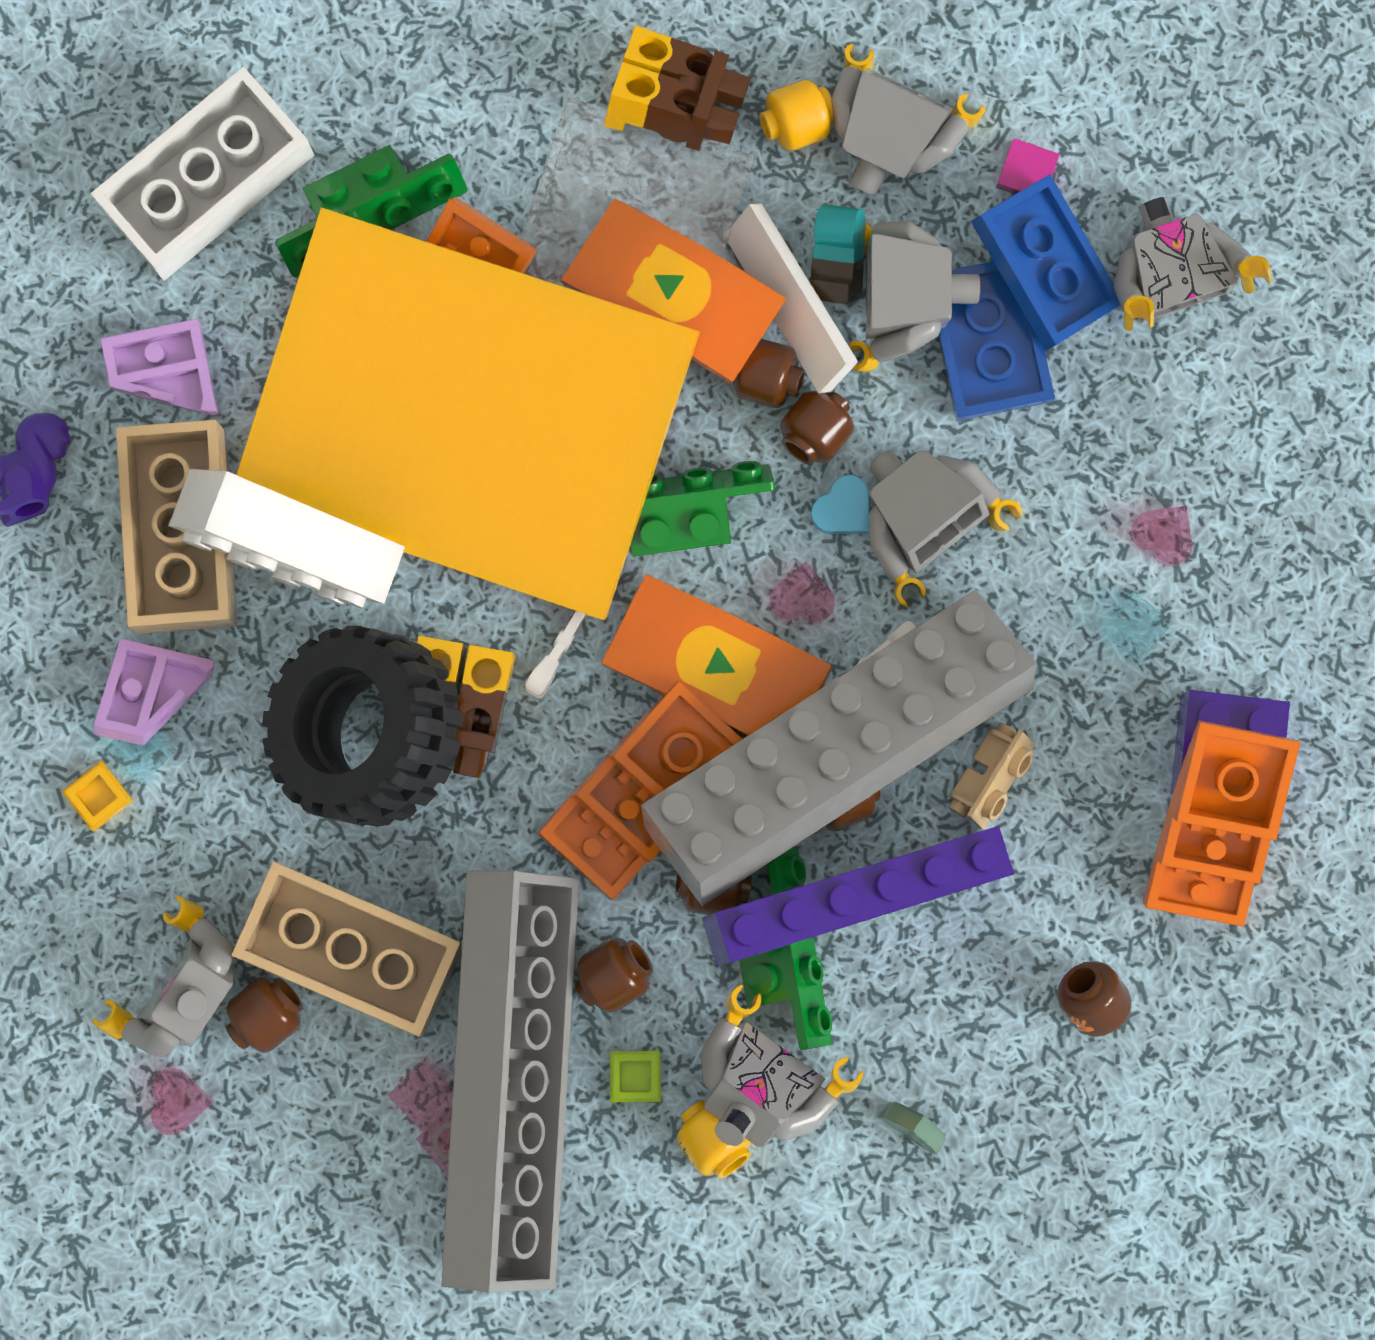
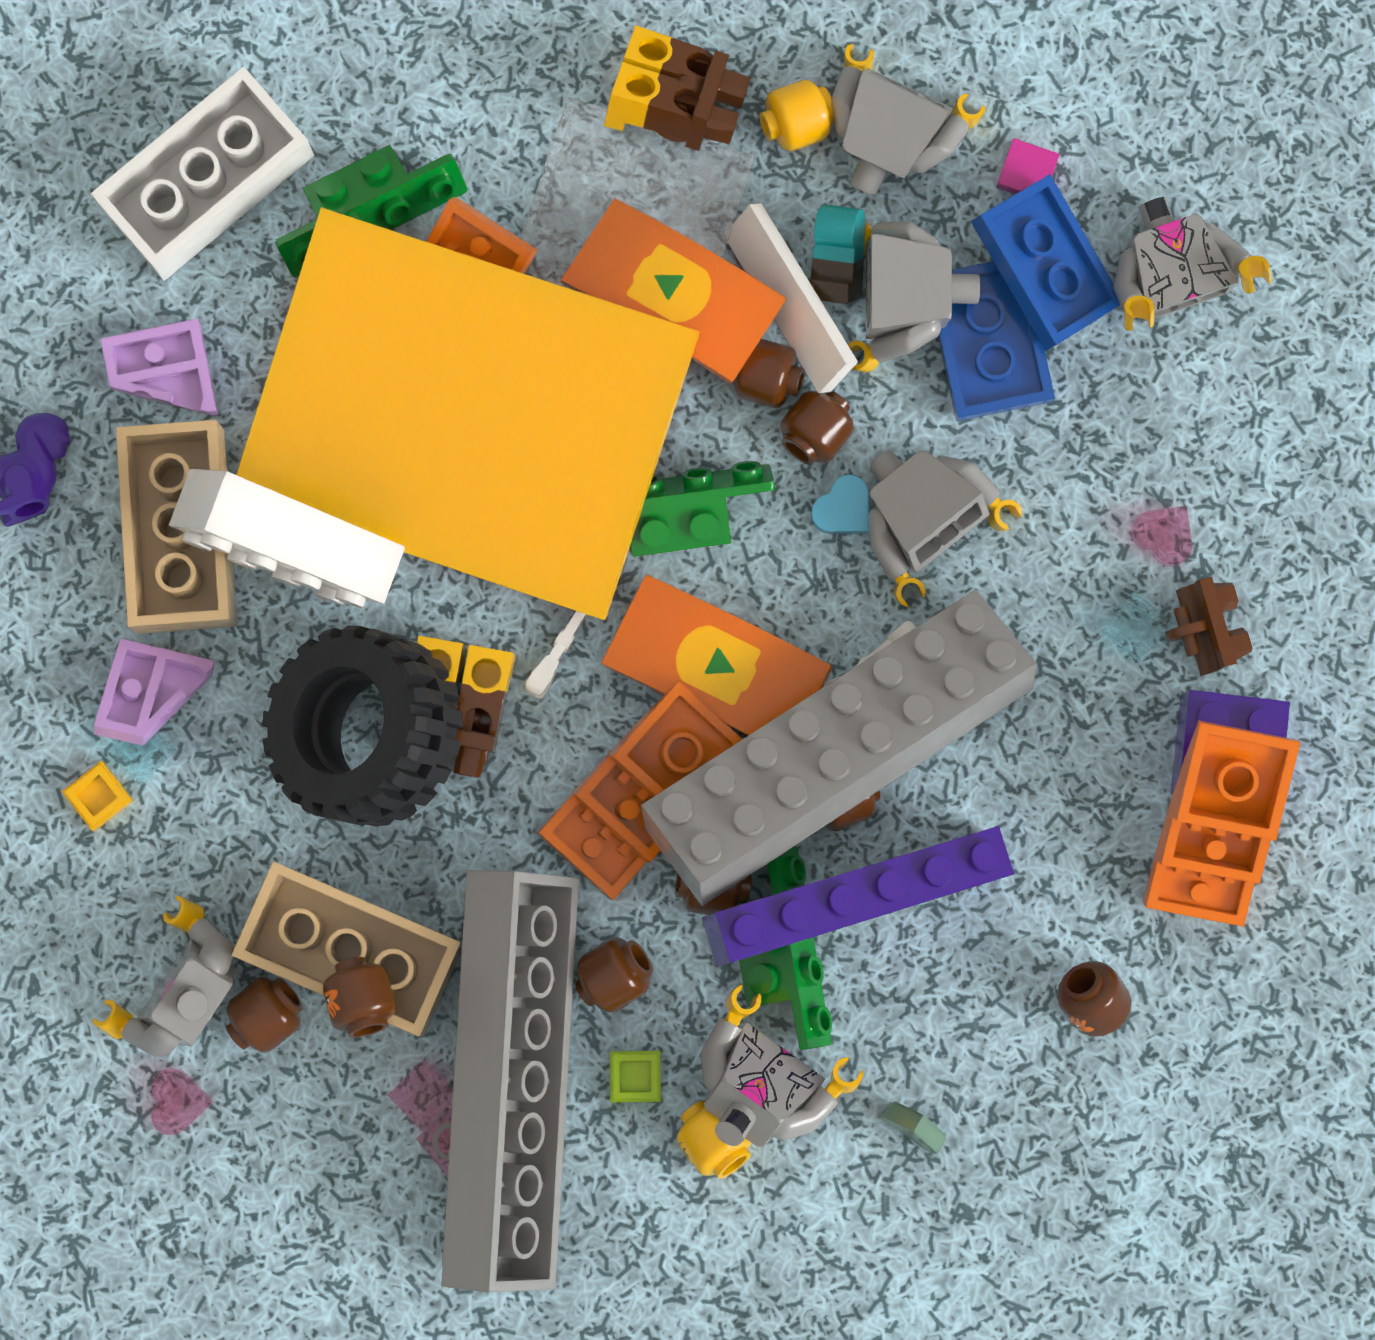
clear pink tile [770,561,835,623] -> none
tan hinge [948,722,1035,830] -> none
none -> reddish brown head [323,957,396,1038]
none -> reddish brown hips [1165,577,1253,676]

